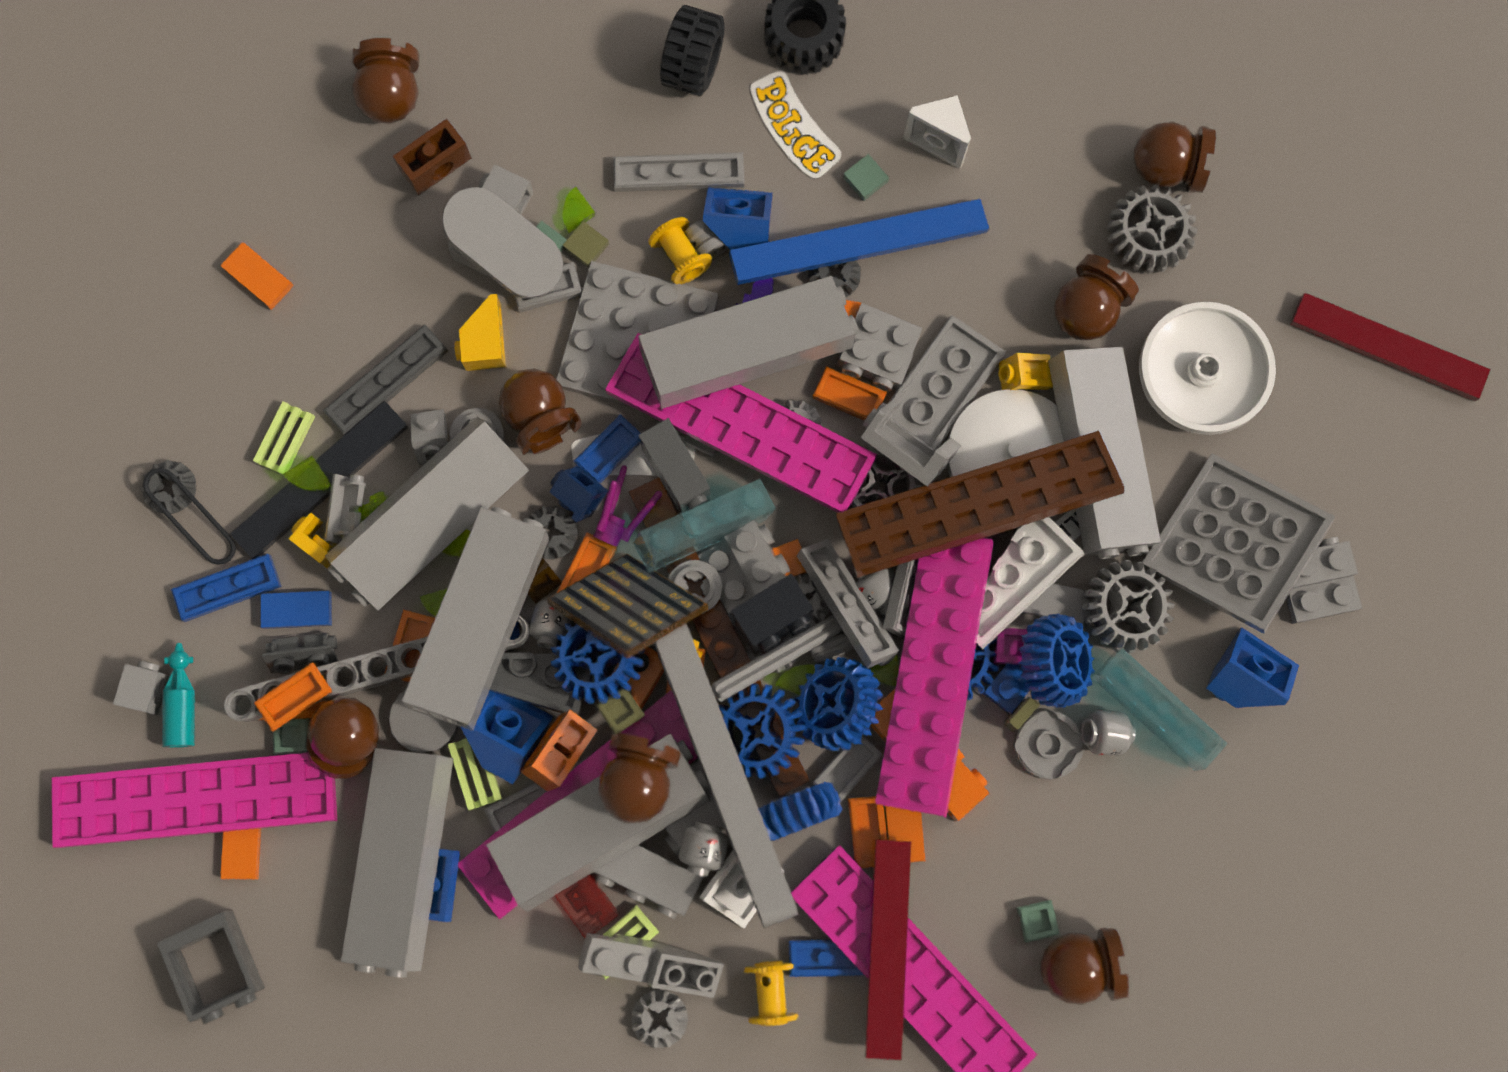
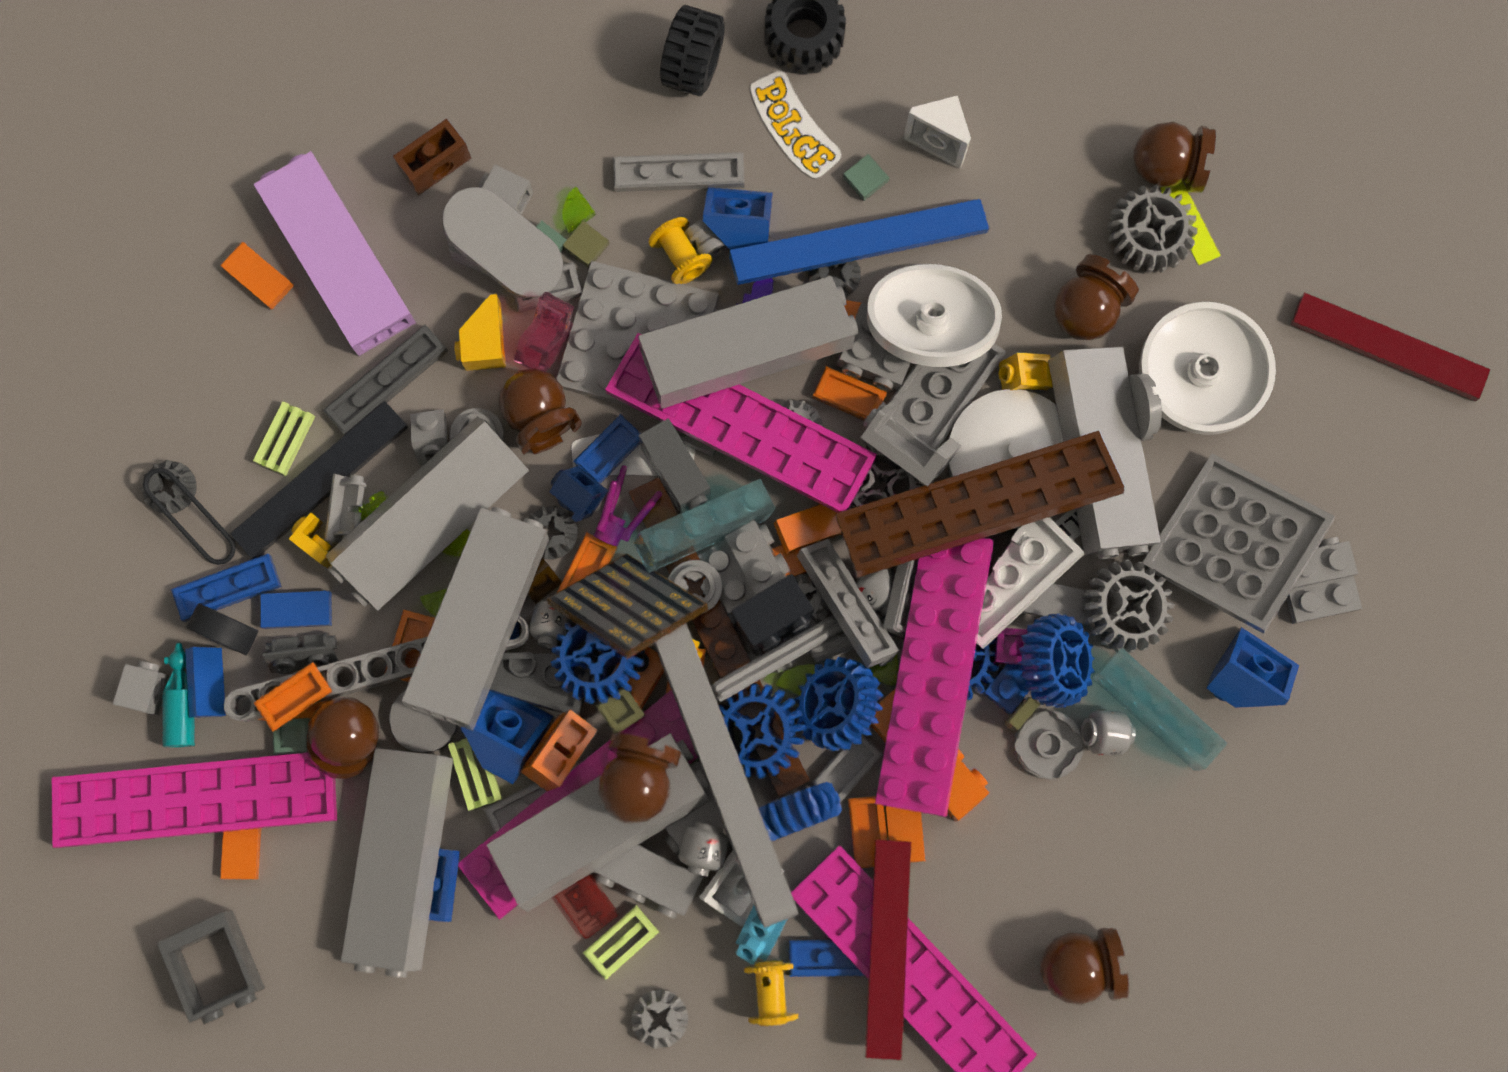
clear neon green tile [283,456,332,491] -> none
reddish brown tile [352,38,419,124] -> none
light grey slope [577,933,724,998] -> none
sand green tile [1016,900,1060,943] -> none
none -> blue tile [185,647,226,718]
none -> black tyre [186,603,259,655]
none -> lavender brick [253,151,416,356]
none -> clear pink brick [514,291,574,372]
none -> medium azure hips [736,905,788,964]
none -> orange tile [773,504,842,554]
none -> white dish [867,264,1002,367]
none -> light grey tile [1129,373,1162,441]
none -> neon yellow sticker [1160,182,1221,265]

